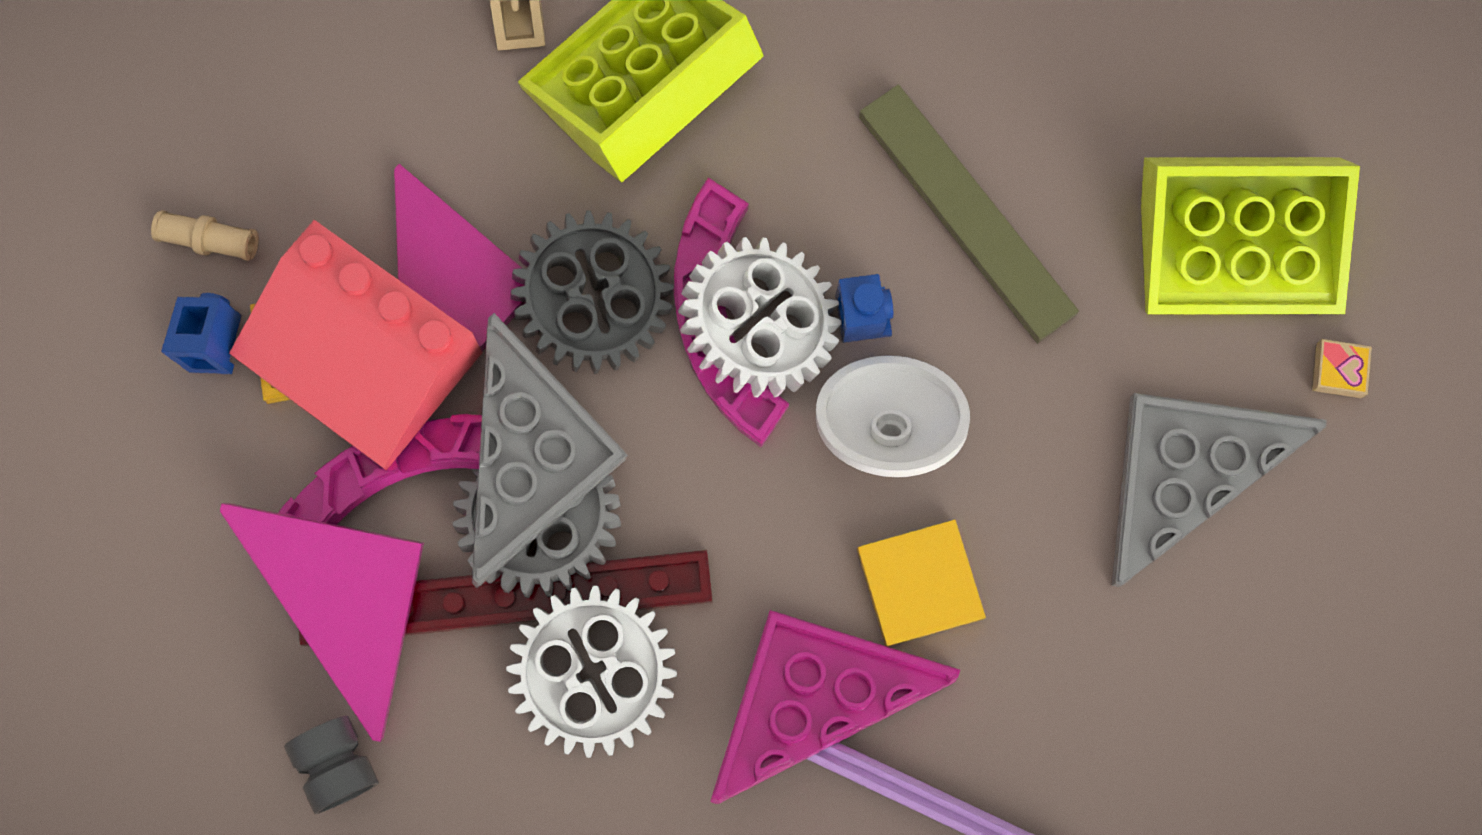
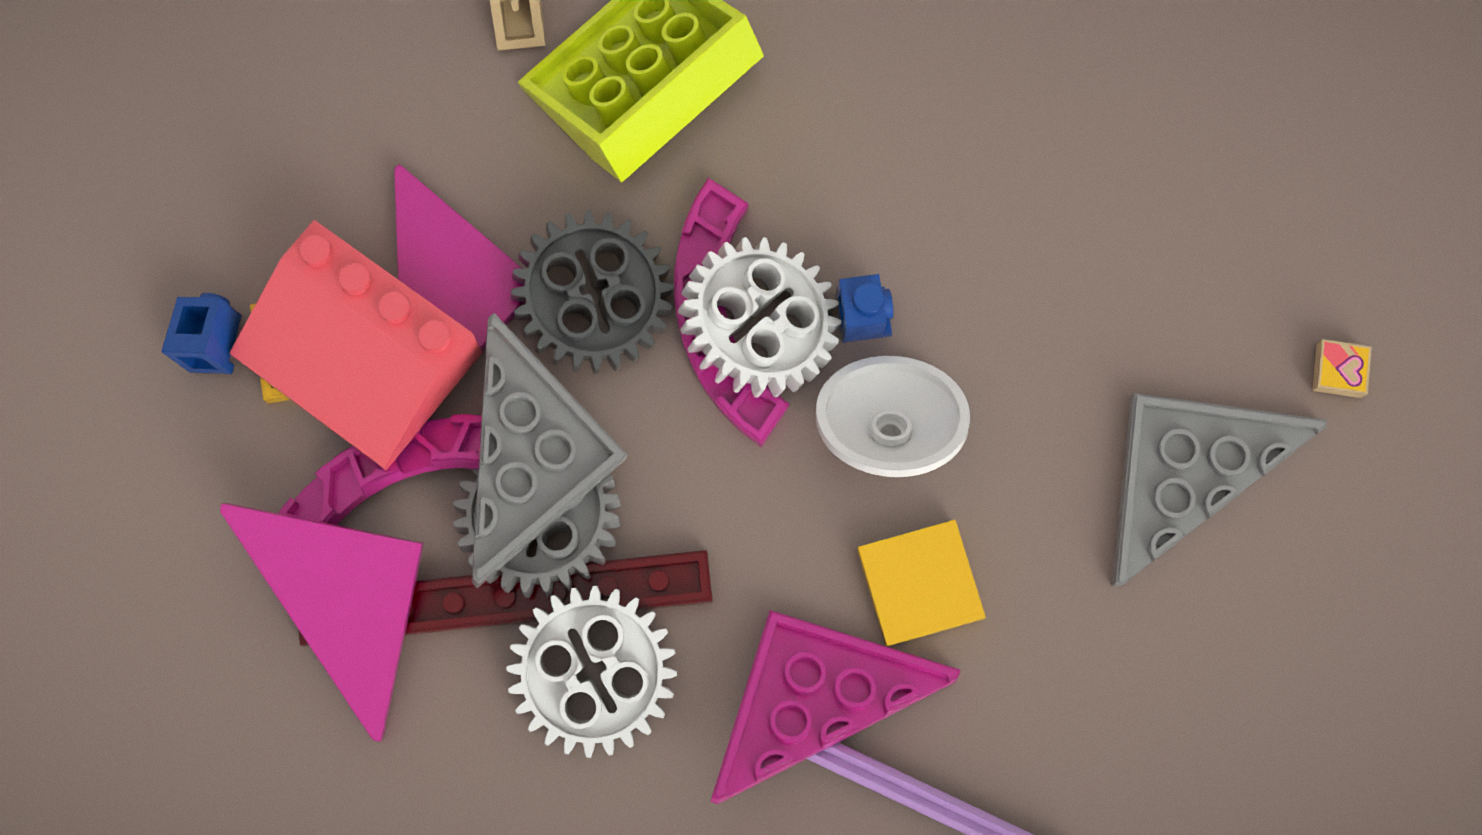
tan pin [151,210,259,261] -> none
dark grey wheel [284,715,379,814] -> none
olive tile [859,84,1079,344] -> none
neon yellow slope [1141,157,1360,314] -> none

